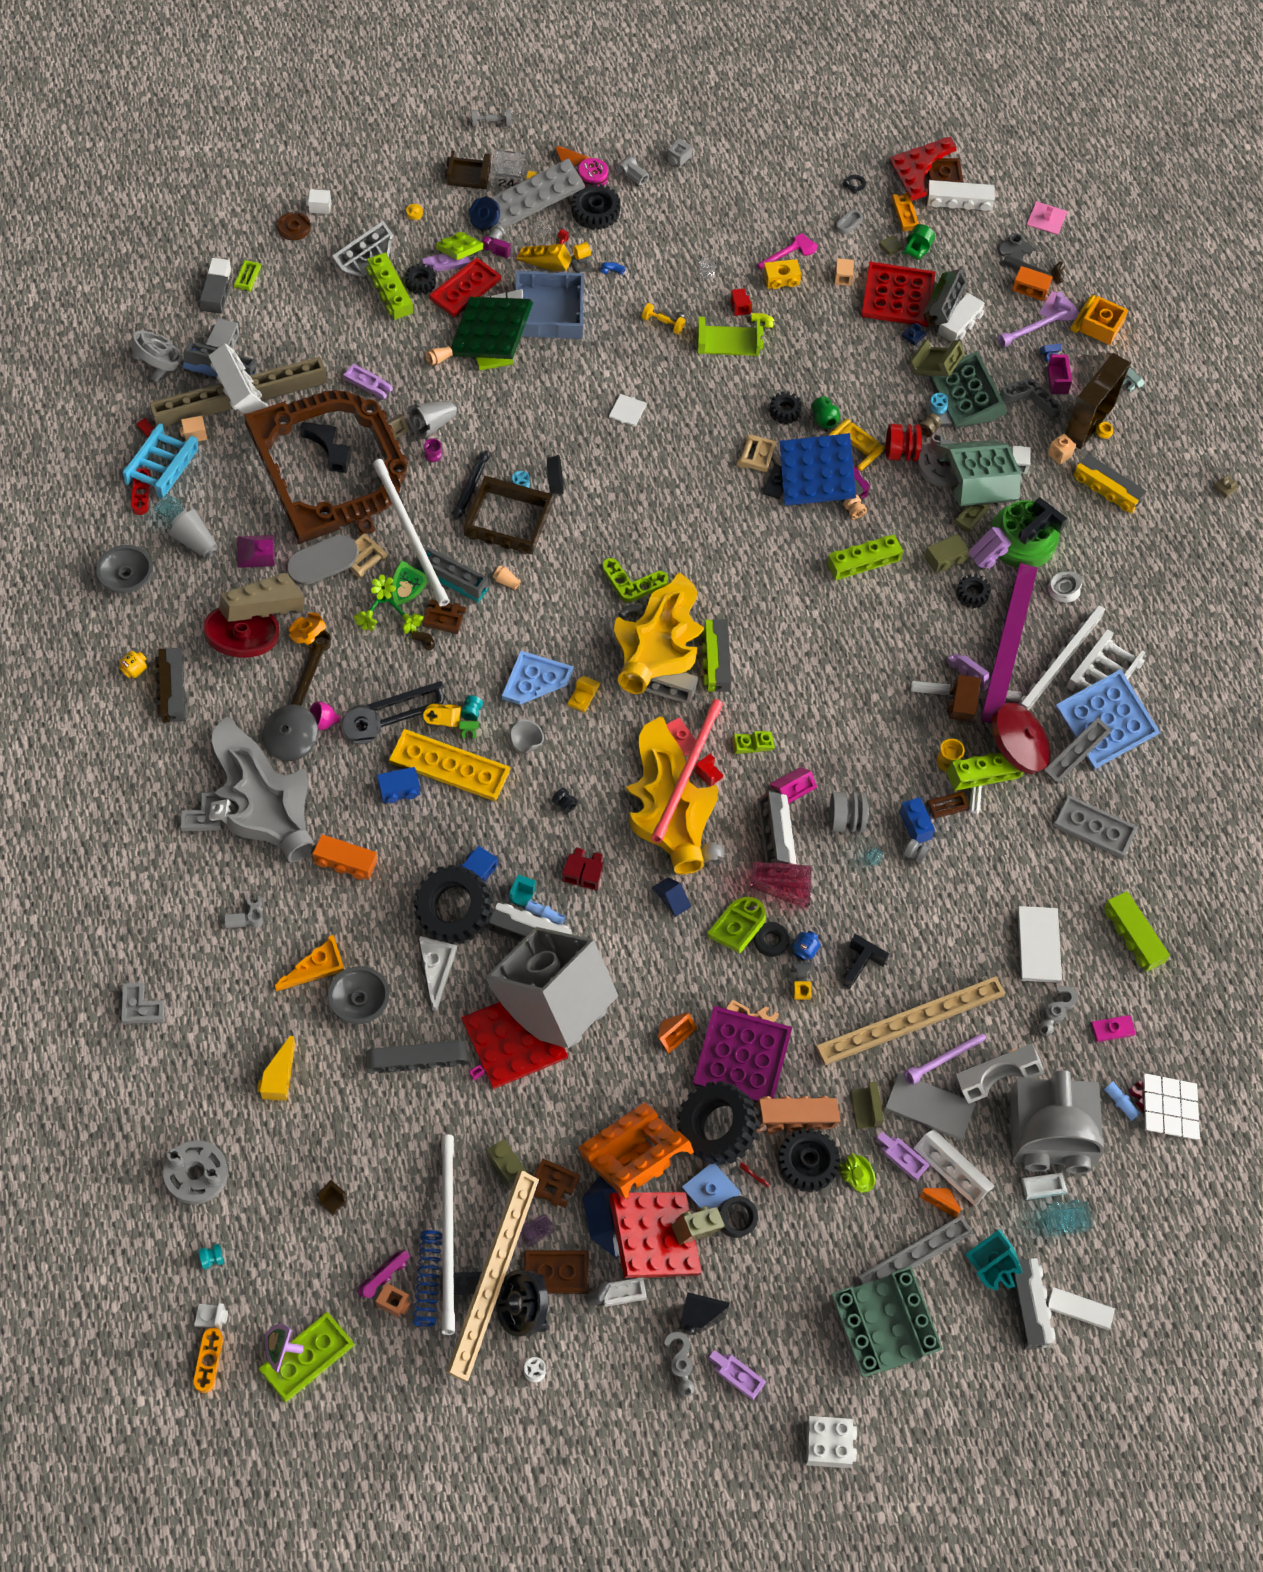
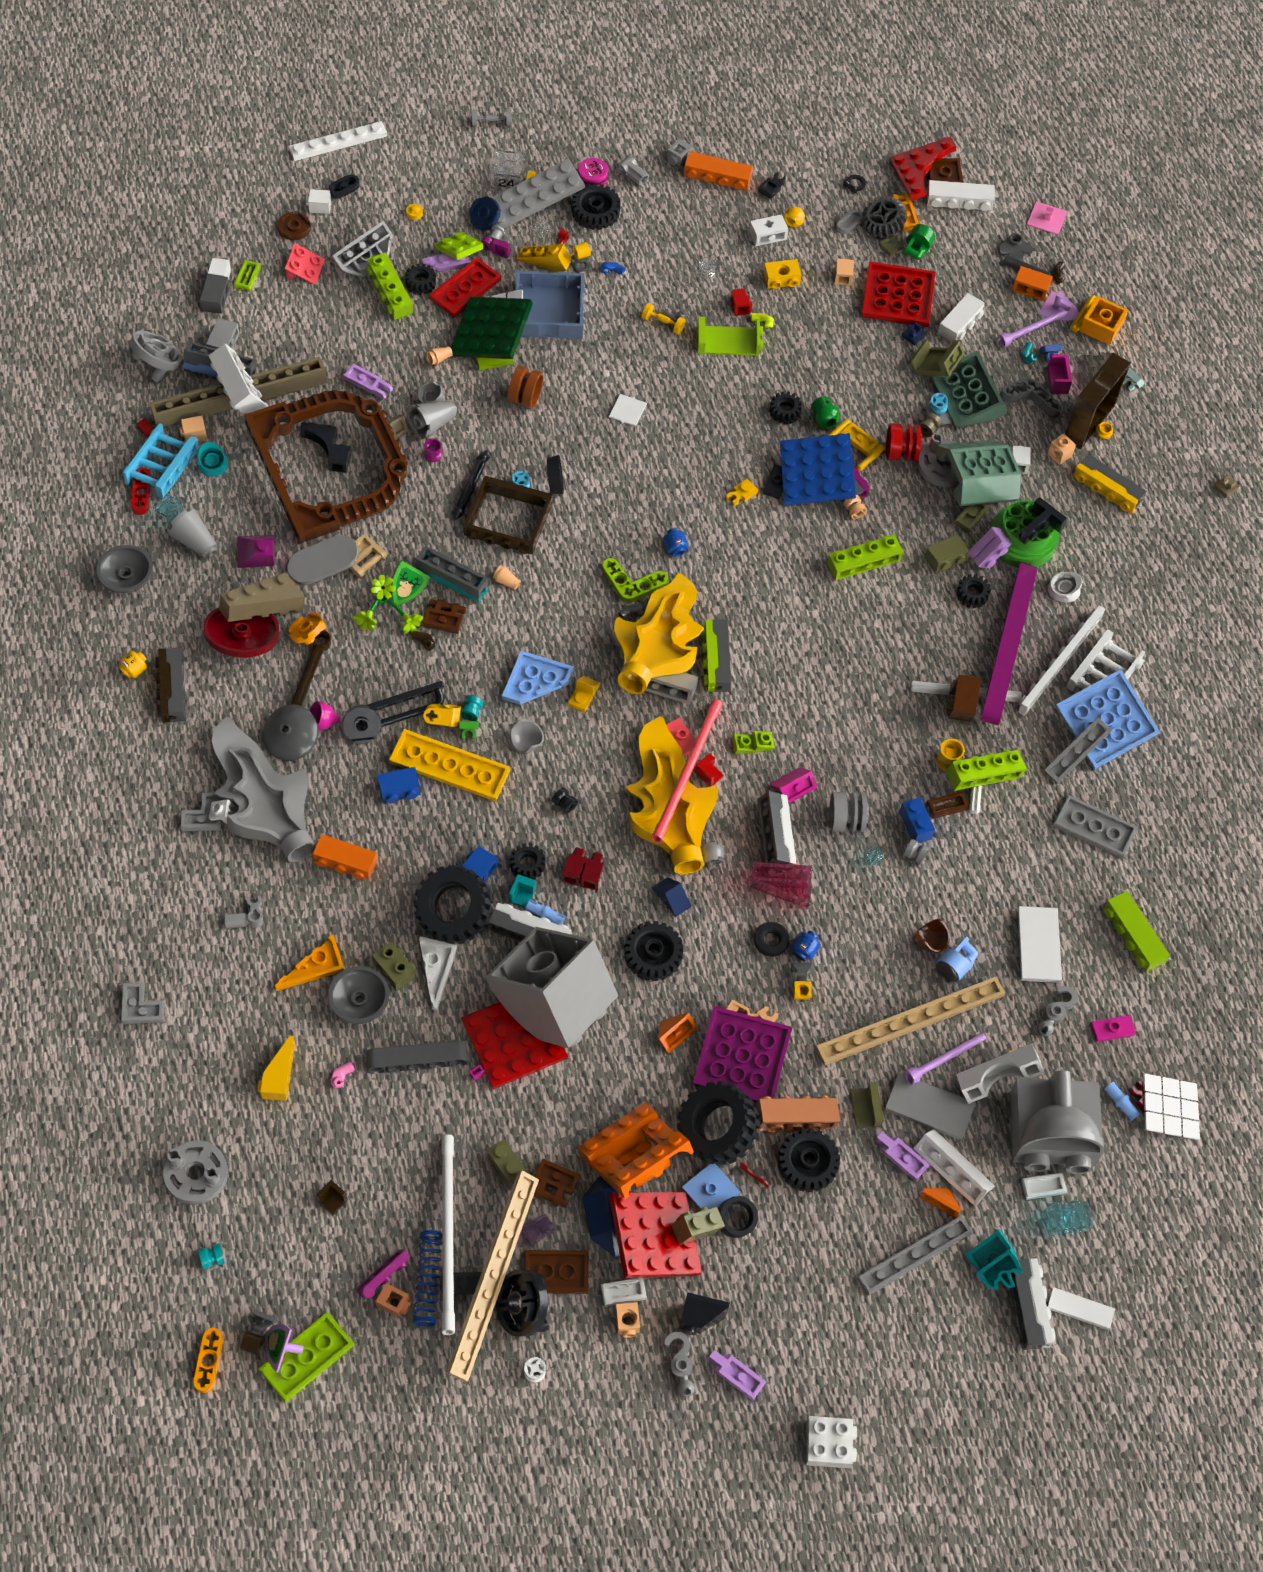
white bracket [195,1303,228,1330] -> none
reddish brown plate [354,516,375,536] -> none
white piece [373,459,449,606] -> none
dark brown panel [444,151,491,189] -> none
orange slope [556,146,591,167] -> none
flat silver arm [585,1280,611,1306] -> none
lime tile [707,897,766,954] -> none
tan plate [737,434,777,473] -> none
dark pink piece [757,233,818,270] -> none
sand green slope [831,1266,943,1378] -> none
lime hat [839,1153,876,1193] -> none
black bracket [843,934,890,989] -> none
dark grey piece [923,269,967,327] -> none
lavender hinge [947,653,989,691] -> none
dark red dish [991,703,1051,774] -> none
none -> teal piece [197,442,229,477]
none -> leg [240,1309,275,1355]
none -> coral hinge [285,243,325,284]
none -> white plate [289,121,387,161]
none -> black plate [329,174,360,199]
none -> bright pink arm [331,1061,355,1088]
none -> olive brick [372,941,416,991]
none -> light grey hair [417,381,444,403]
none -> dark orange wheel [507,365,544,409]
none -> black tyre [510,843,545,880]
none -> light nougat brick [615,1302,640,1338]
none -> black wheel [624,921,683,981]
none -> blue head [662,528,688,557]
none -> orange brick [684,151,753,191]
none -> yellow plate [726,479,759,506]
none -> white brick [749,214,788,246]
none -> black plate [758,172,786,199]
none -> yellow piece [784,206,805,228]
none -> dark grey gear [862,196,907,239]
none -> reddish brown helmet [914,919,950,952]
none -> light blue piece [936,936,978,982]
none -> teal arm [1021,342,1037,364]

